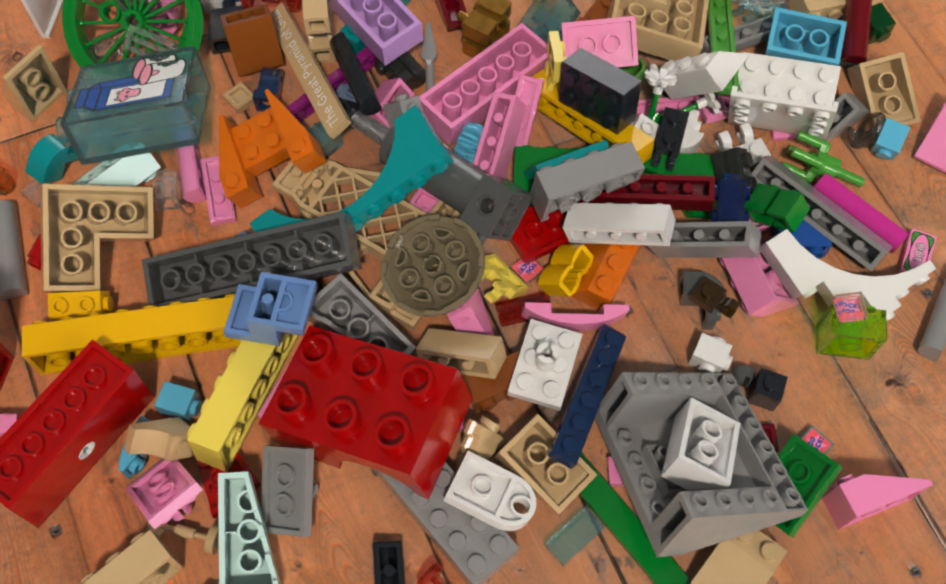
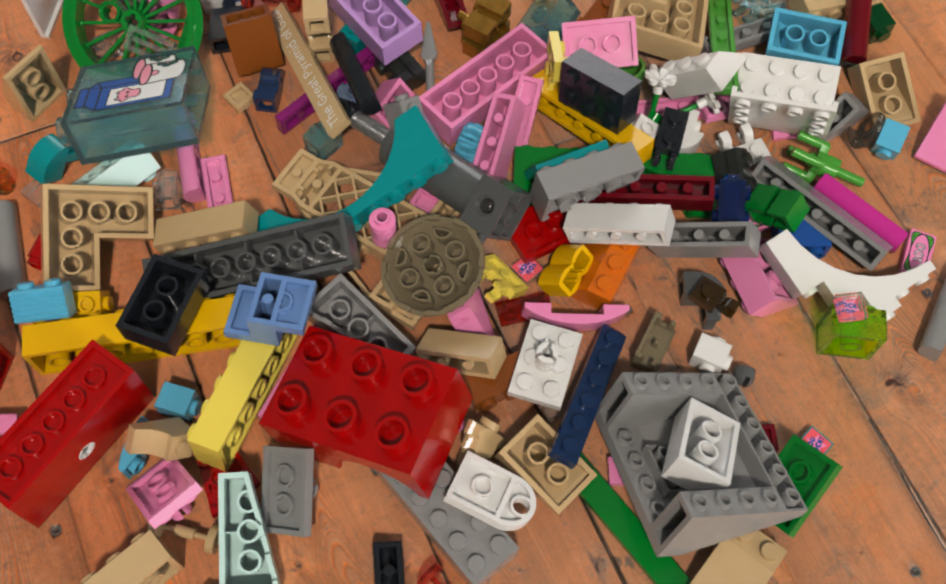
orange wedge [219,89,327,208] -> none
clear light blue tile [544,506,605,567] -> none
black brick [748,368,788,411] -> none
bright pink slope [822,474,933,530] -> none
none -> medium azure brick [8,278,77,324]
none -> black brick [115,254,211,356]
none -> tan brick [153,200,259,254]
none -> bright pink head [369,208,397,248]
none -> dark tan hinge [631,311,676,372]

